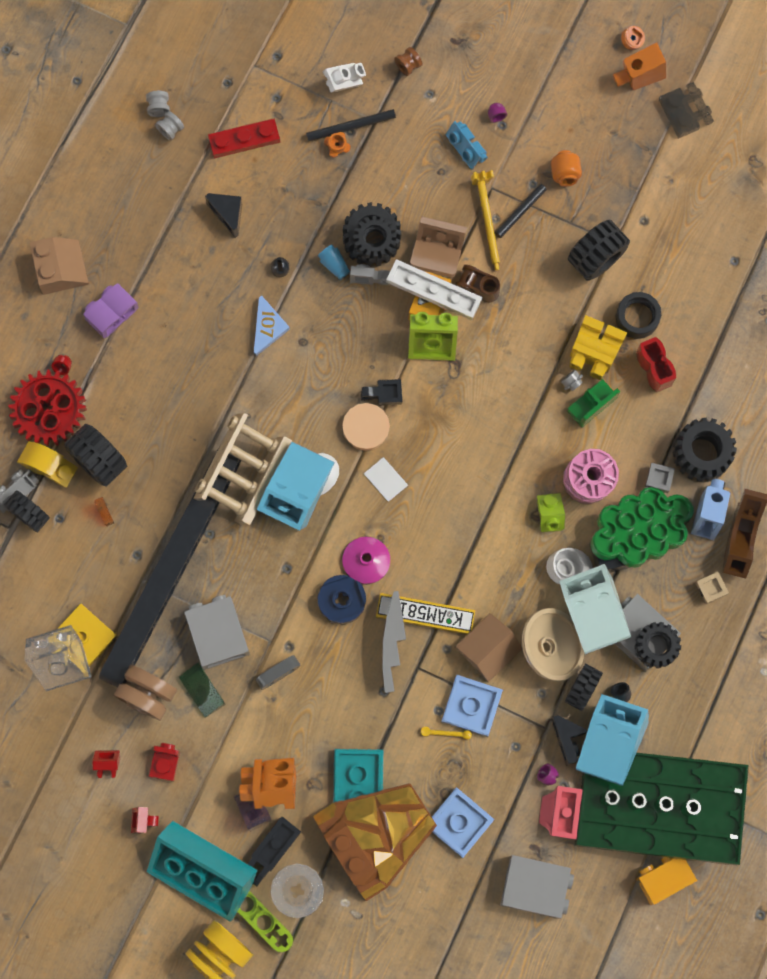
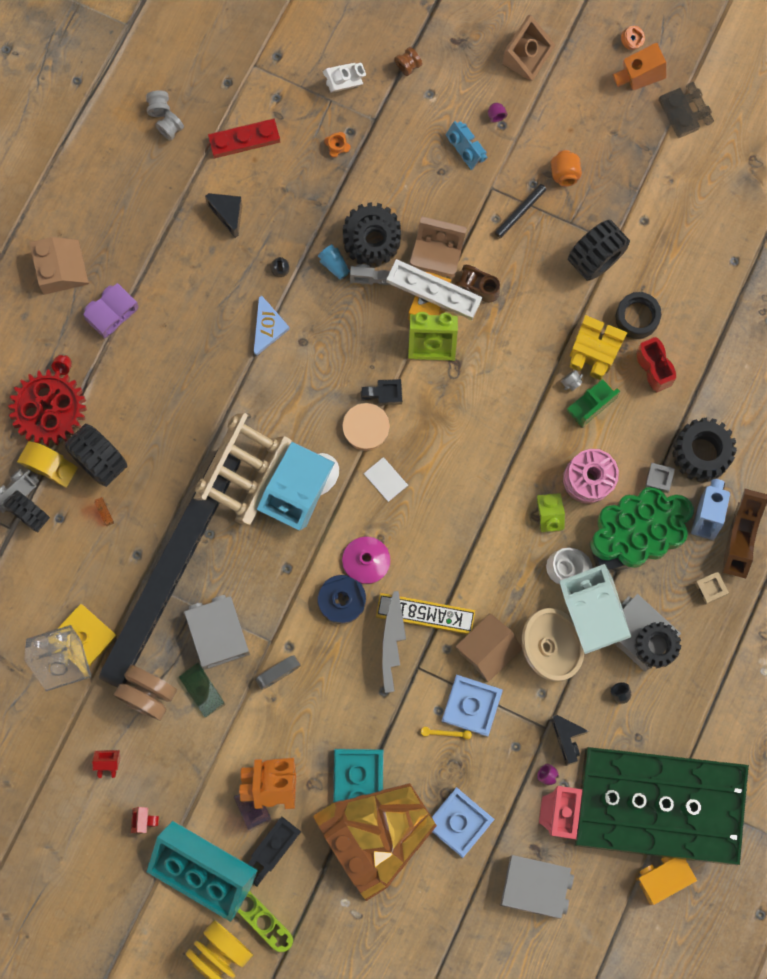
red bracket [149,743,180,782] -> none
clear wheel [271,864,325,919] -> none
black bar [306,109,396,142] -> none
yellow piece [471,170,500,271] -> none
black tyre [565,663,603,711] -> none
medium azure slope [576,694,649,786] -> none
none -> medium nougat slope [502,15,556,81]

